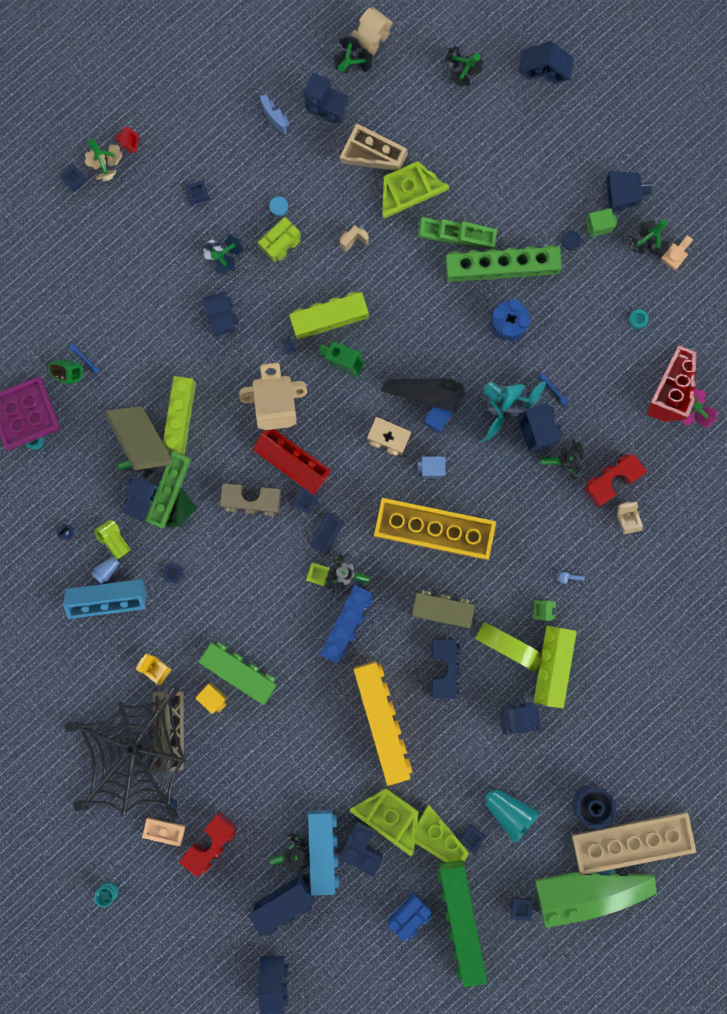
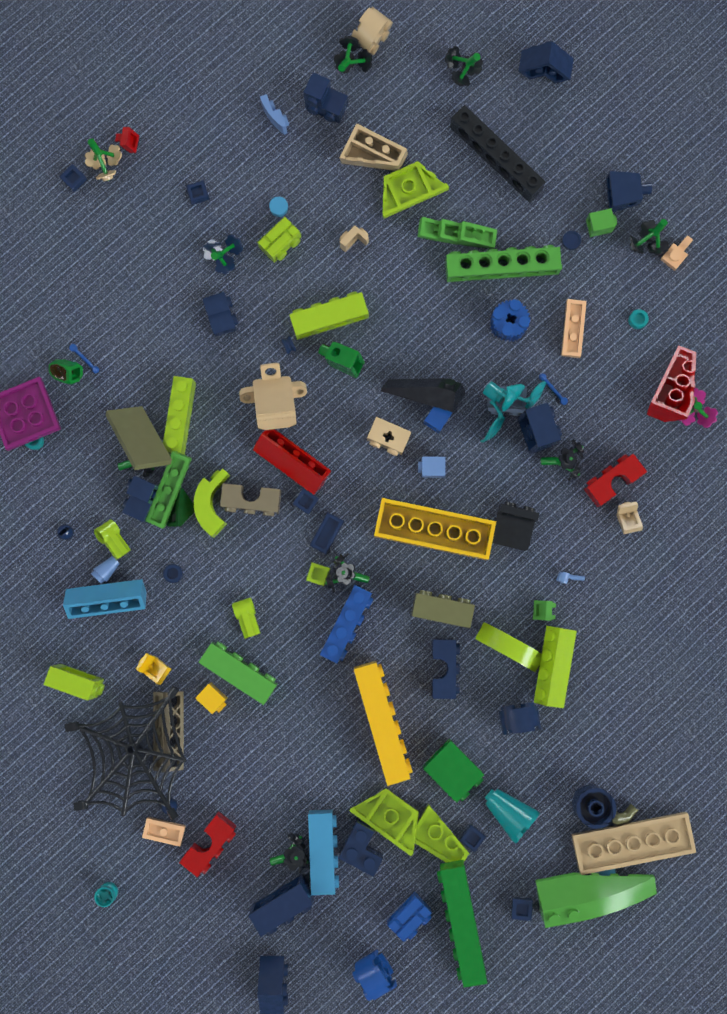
none -> lime window [43,664,105,701]
none -> lime arch [194,468,231,538]
none -> lime piece [232,597,261,639]
none -> blue brick [352,950,397,1001]
none -> green brick [422,738,484,803]
none -> black brick [450,105,546,203]
none -> black bracket [492,502,540,551]
none -> light nougat plate [561,299,587,358]
none -> olive arm [612,804,638,825]

